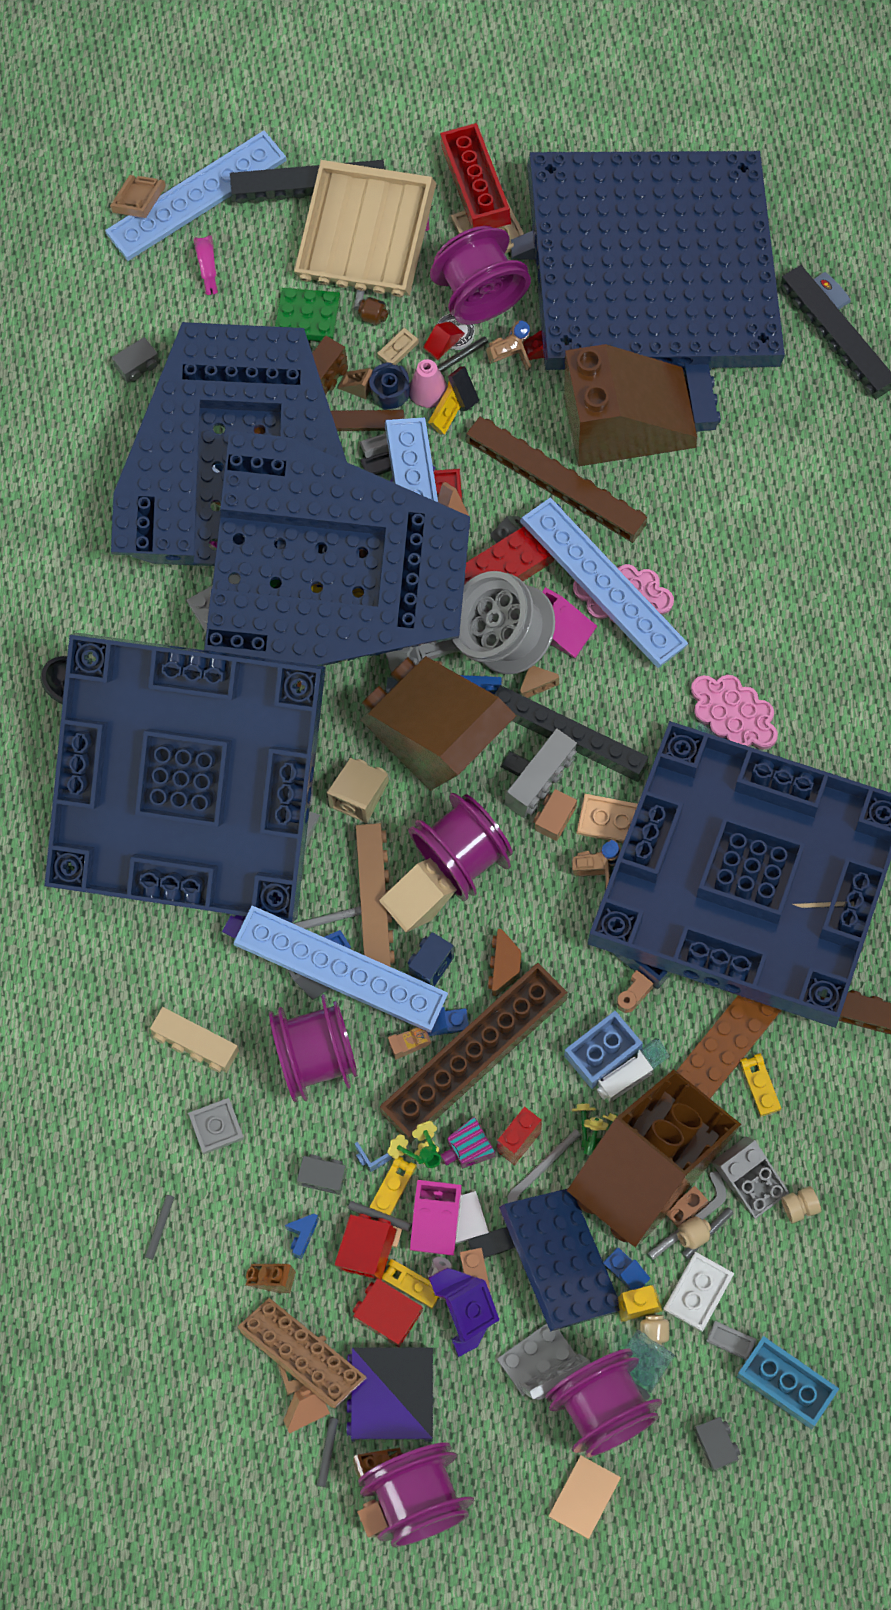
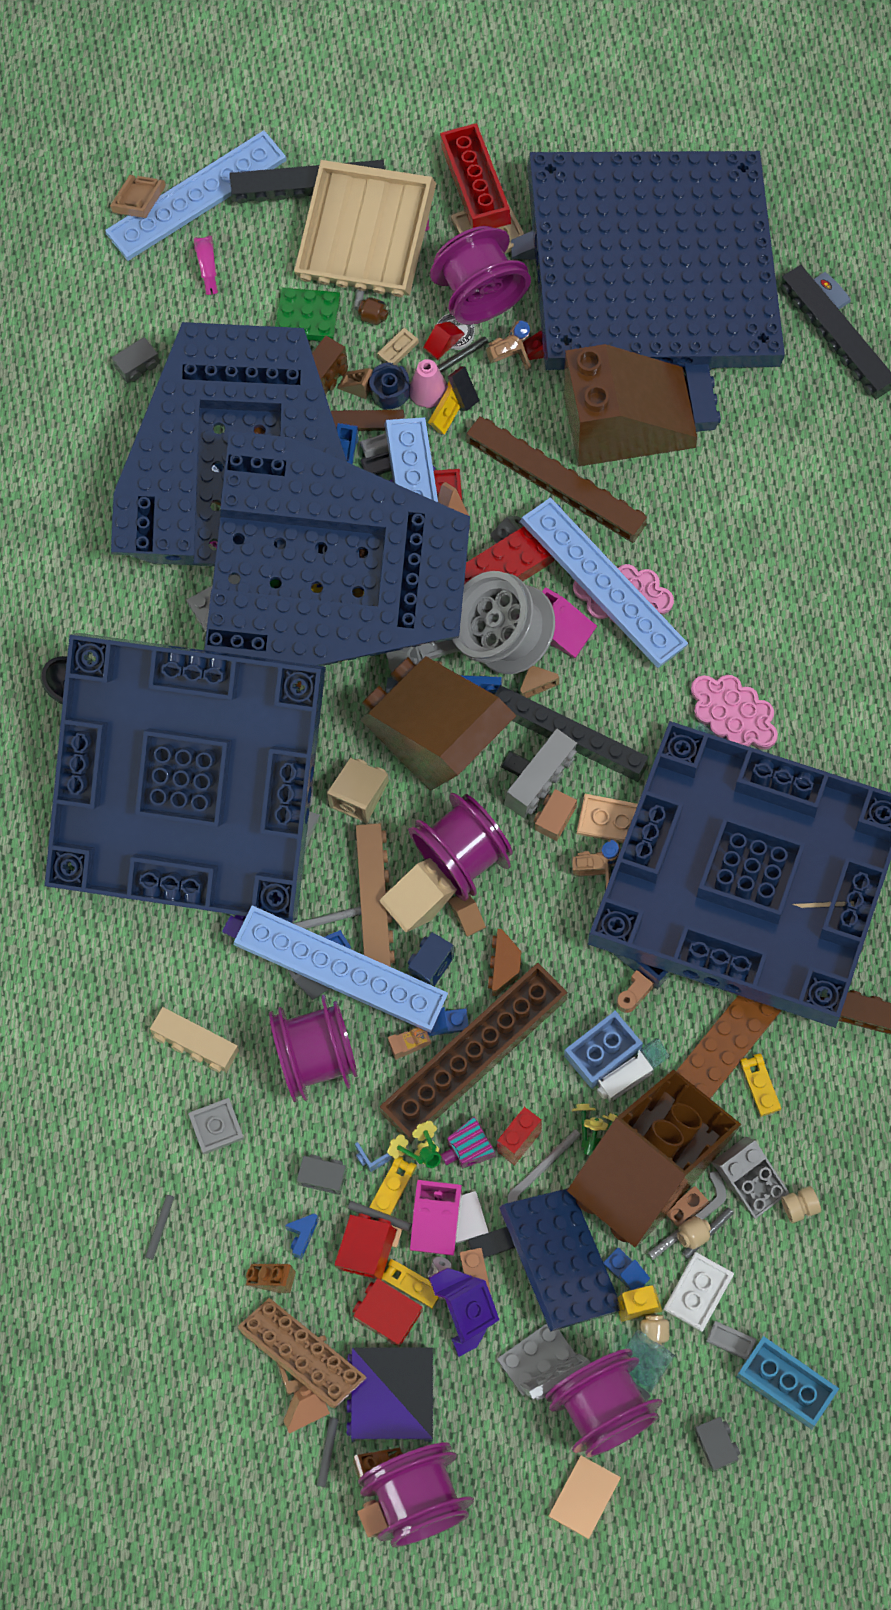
none -> blue slope [337,423,358,465]
none -> medium nougat slope [448,894,486,937]

